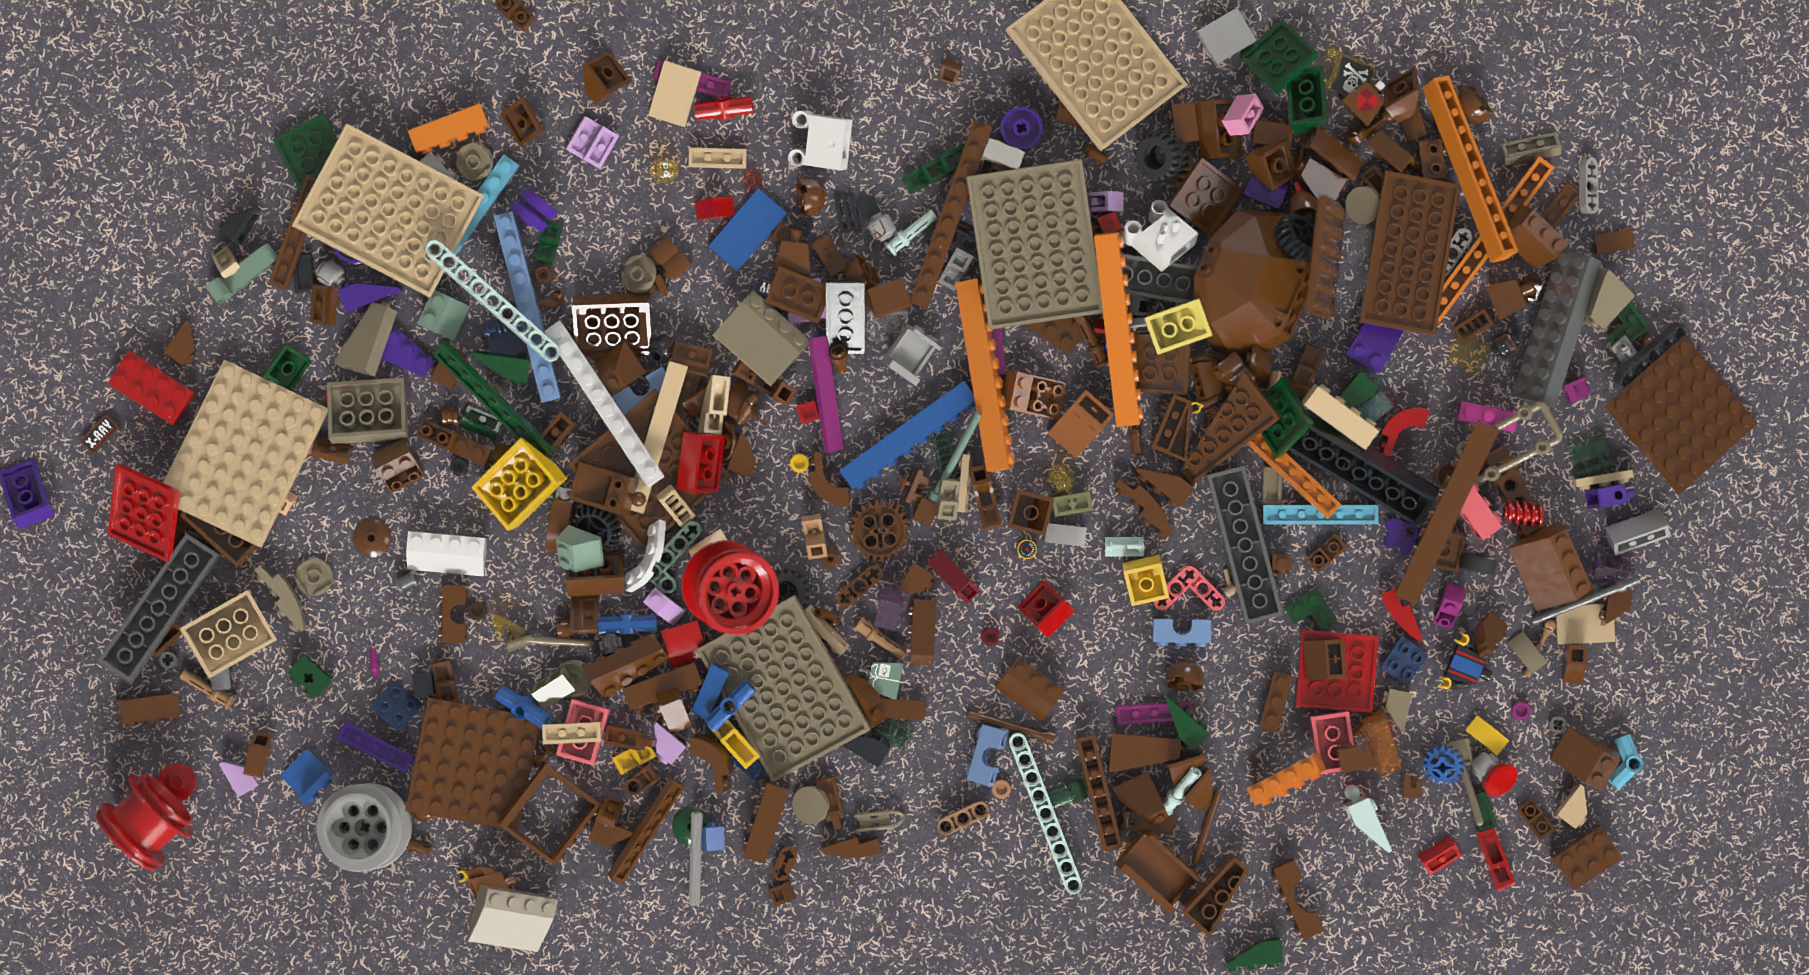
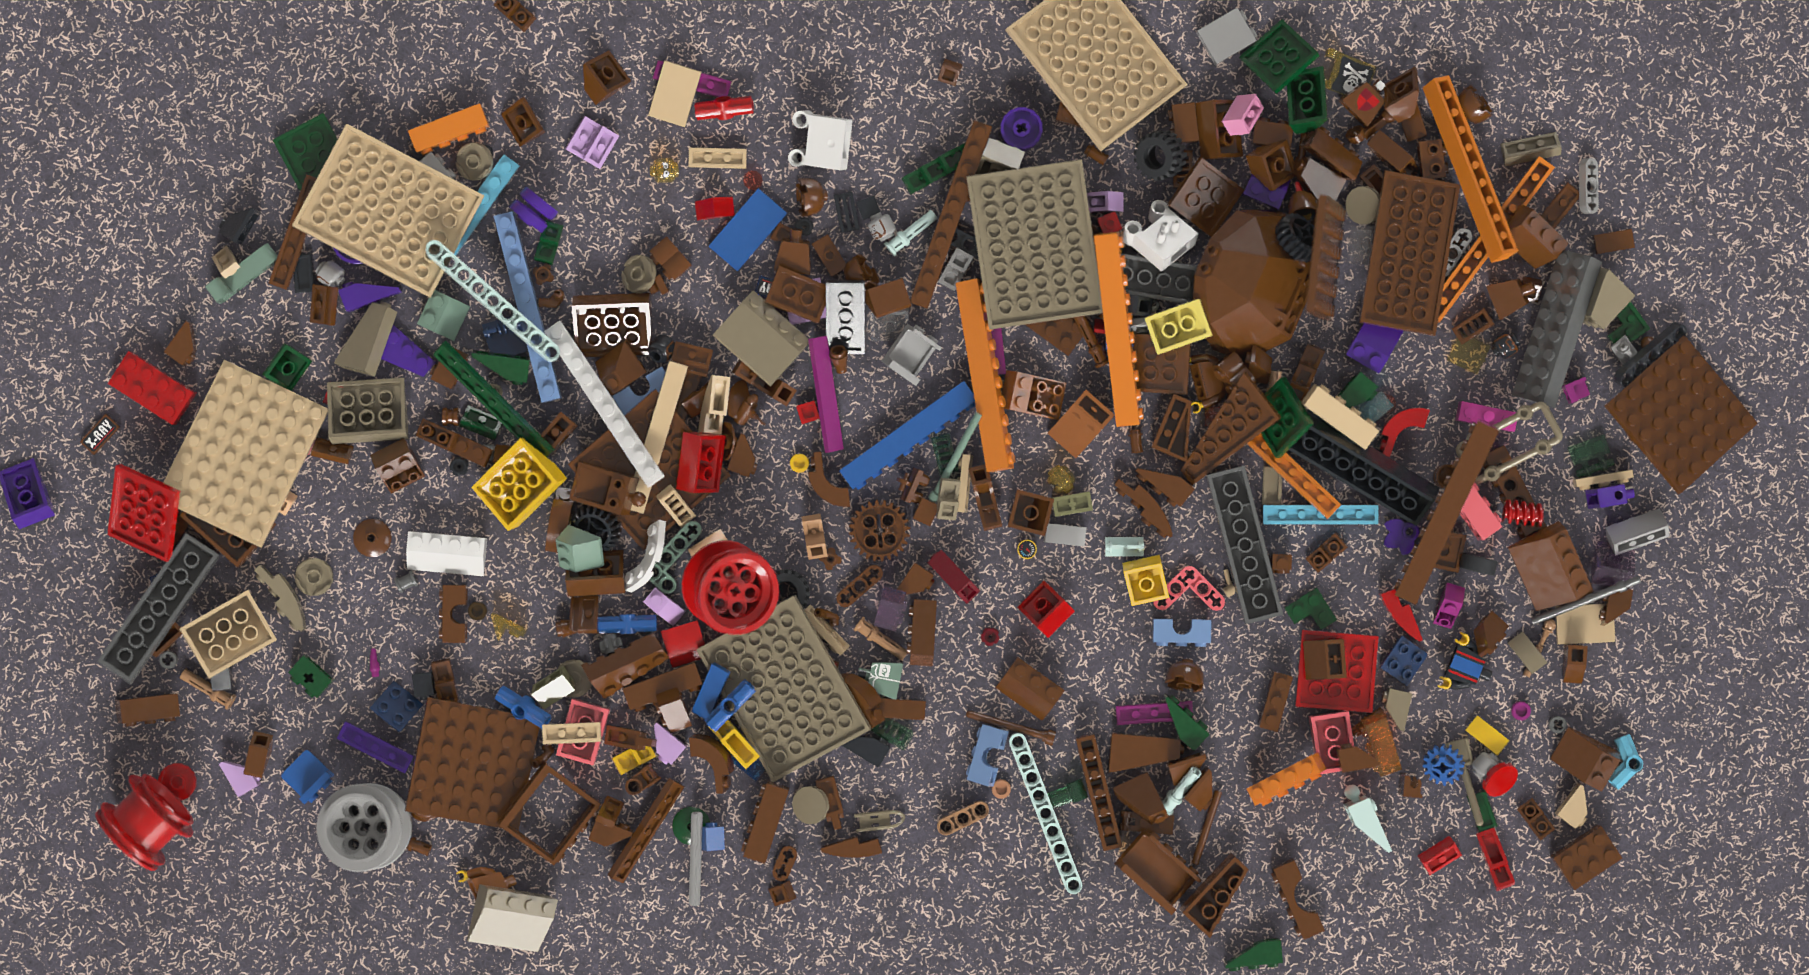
dark tan piece [507,635,595,652] -> none

